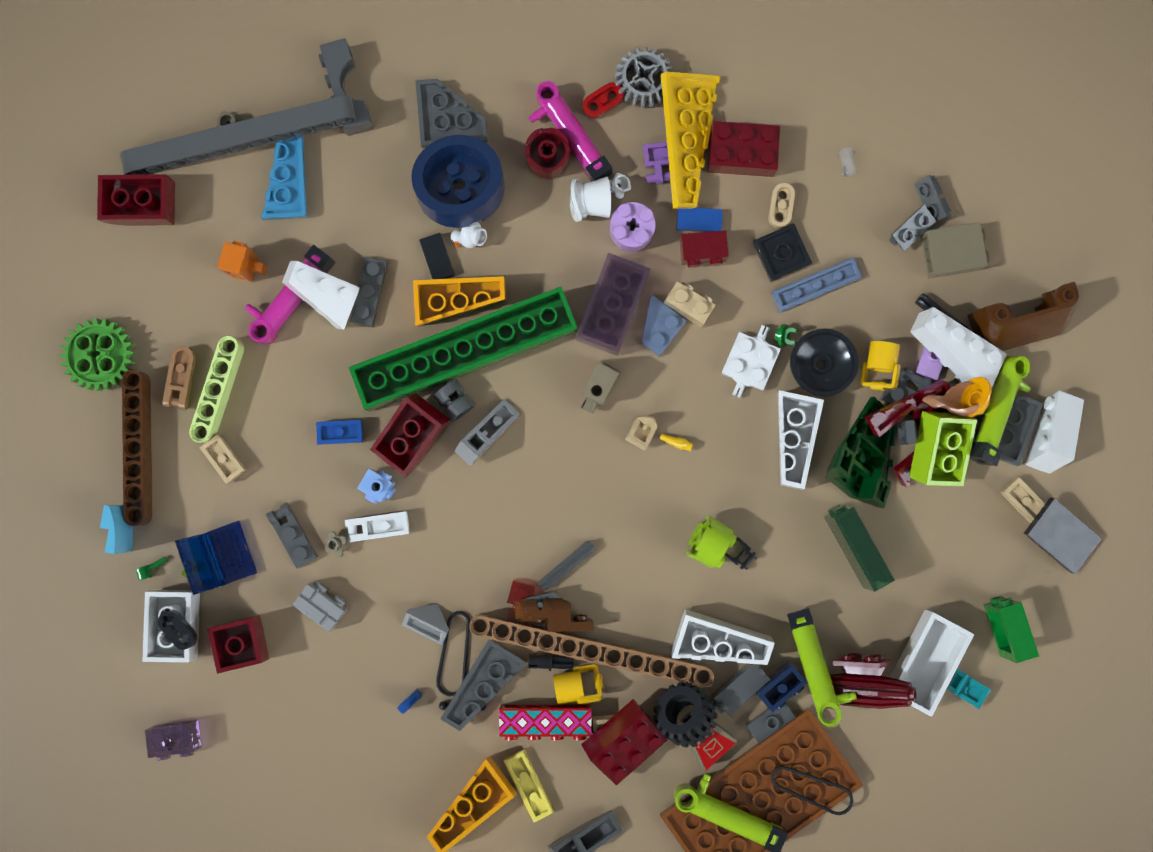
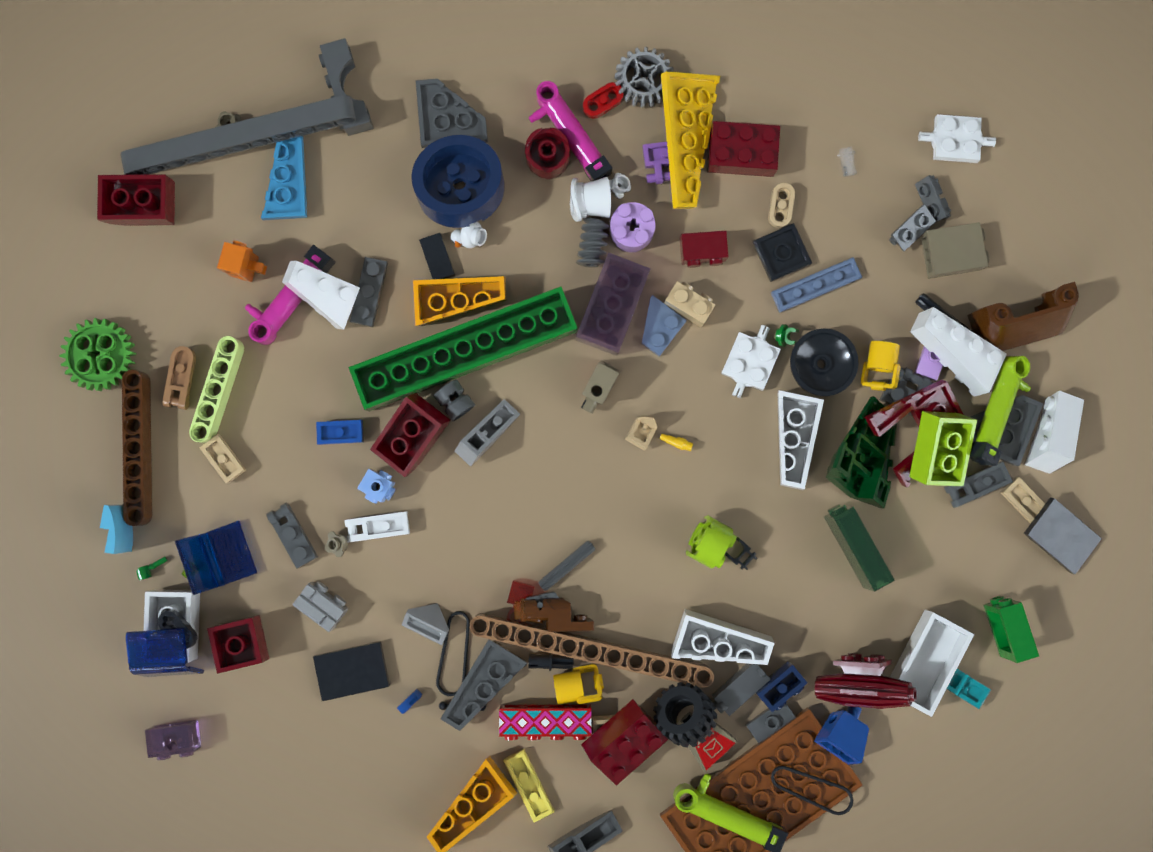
blue tile [676,208,723,232] -> none
lime piece [787,608,857,728] -> none
dark grey plate [897,420,917,445] -> none
piece [923,377,992,418] -> none
none -> clear blue piece [126,628,204,677]
none -> black tile [313,641,390,701]
none -> dark grey piece [576,218,610,267]
none -> blue torso [814,706,869,765]
none -> white plate [918,114,996,163]
none -> dark grey plate [944,461,1013,508]

